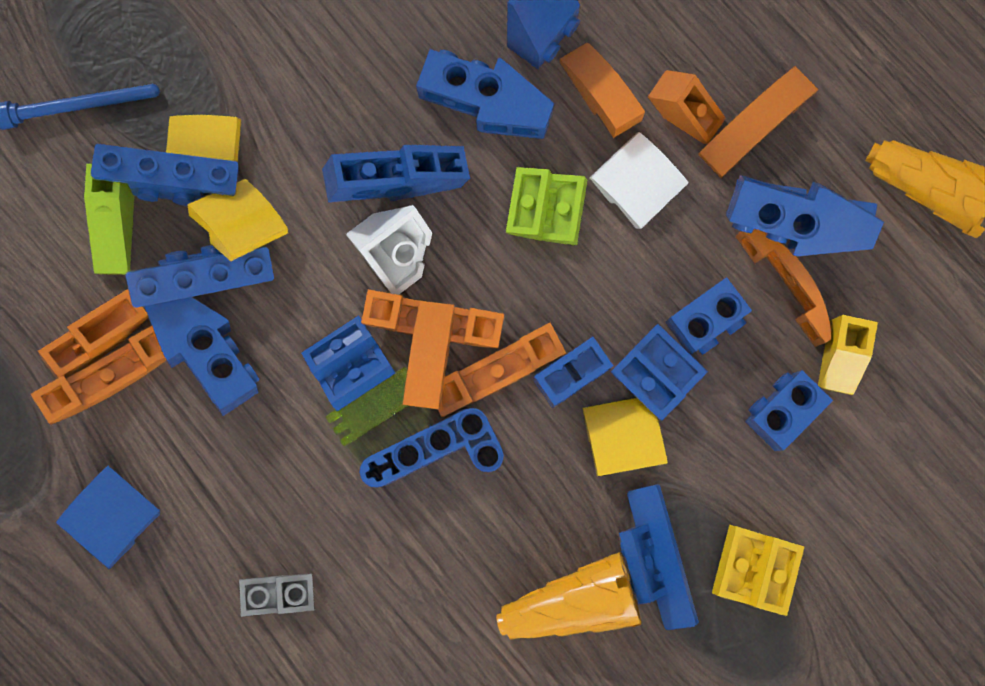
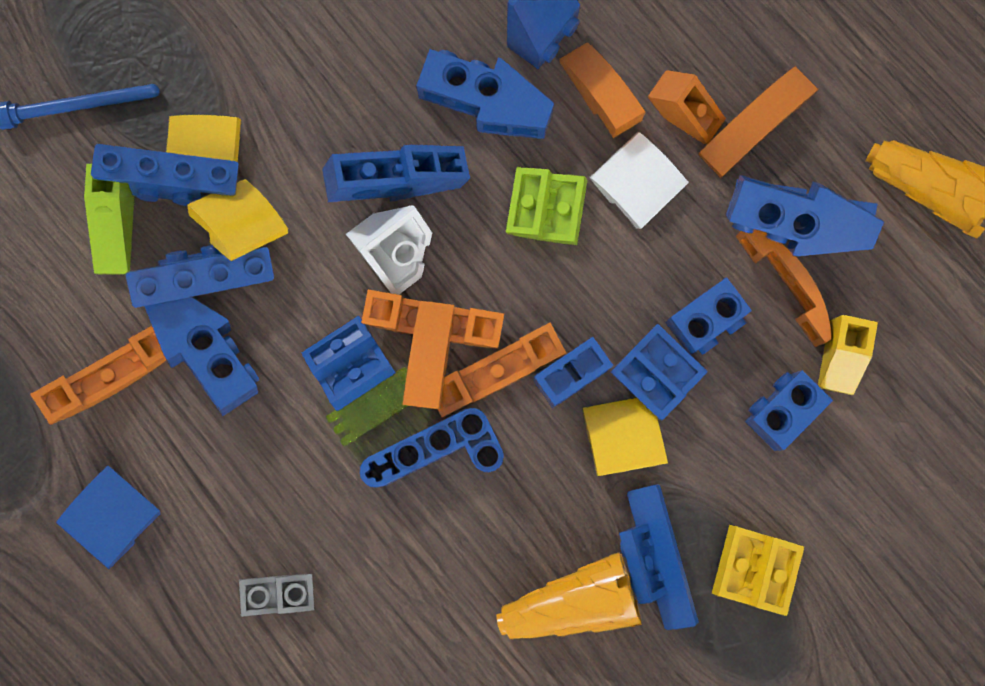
orange slope [38,289,149,379] -> none

